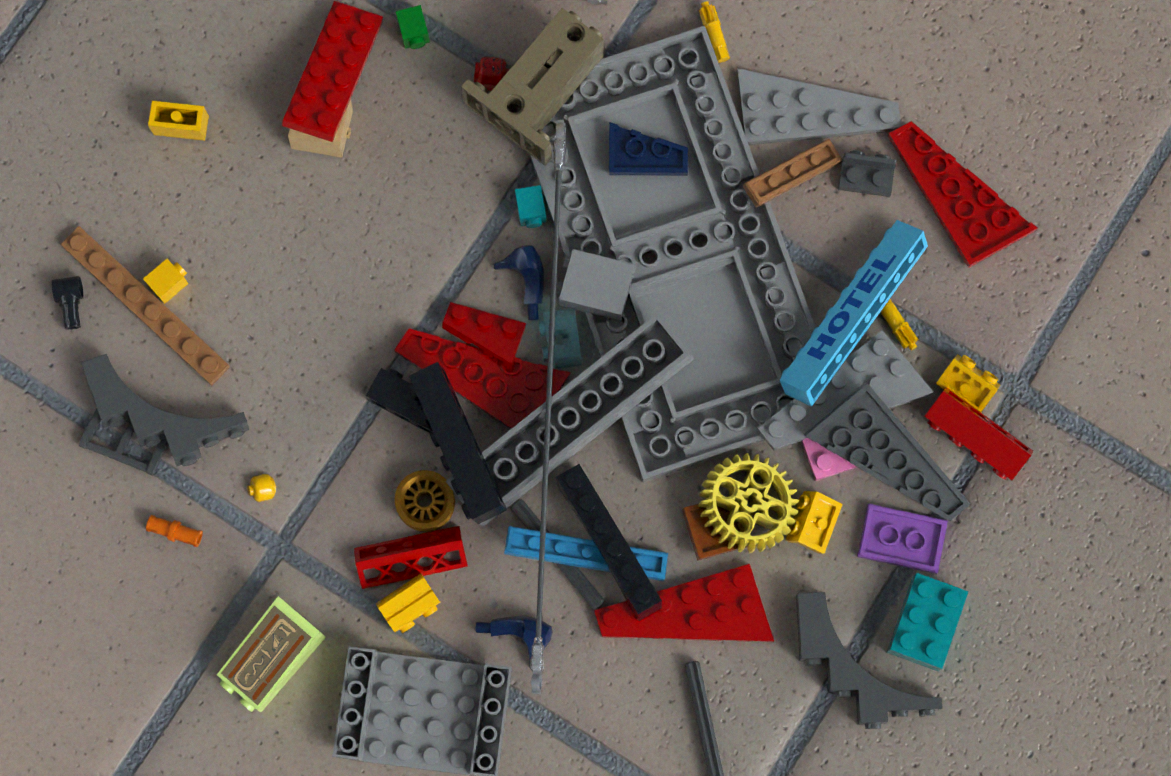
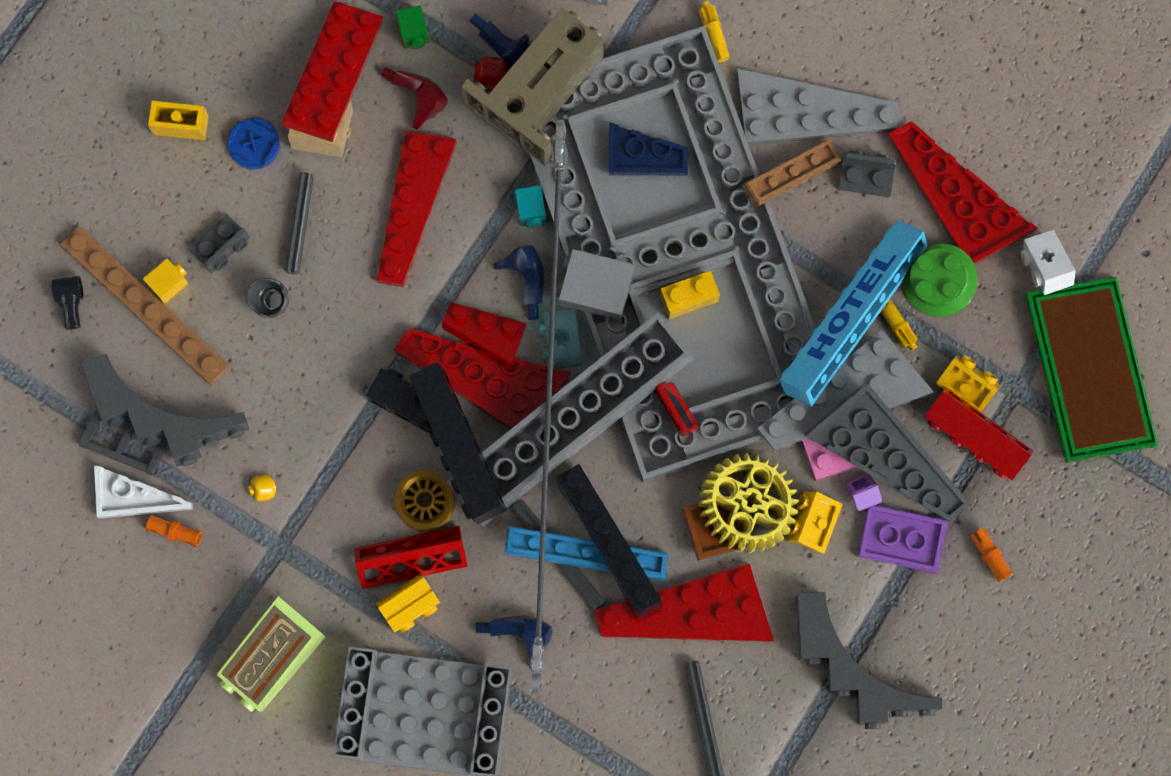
teal brick [886,573,969,671] -> none
none -> white wing [94,466,193,519]
none -> dark grey bracket [189,214,250,274]
none -> blue tile [227,117,280,170]
none -> dark grey hair [246,278,289,318]
none -> dark grey axle [285,173,314,274]
none -> red wing [377,131,457,287]
none -> dark red animal [381,67,448,130]
none -> dark blue animal [469,14,531,69]
none -> red slope [656,382,699,437]
none -> yellow brick [660,270,720,320]
none -> medium lavender slope [845,474,882,511]
none -> bright green piece [903,243,978,317]
none -> orange pin [970,527,1013,583]
none -> white brick [1021,230,1075,295]
none -> reddish brown door [1025,277,1159,463]

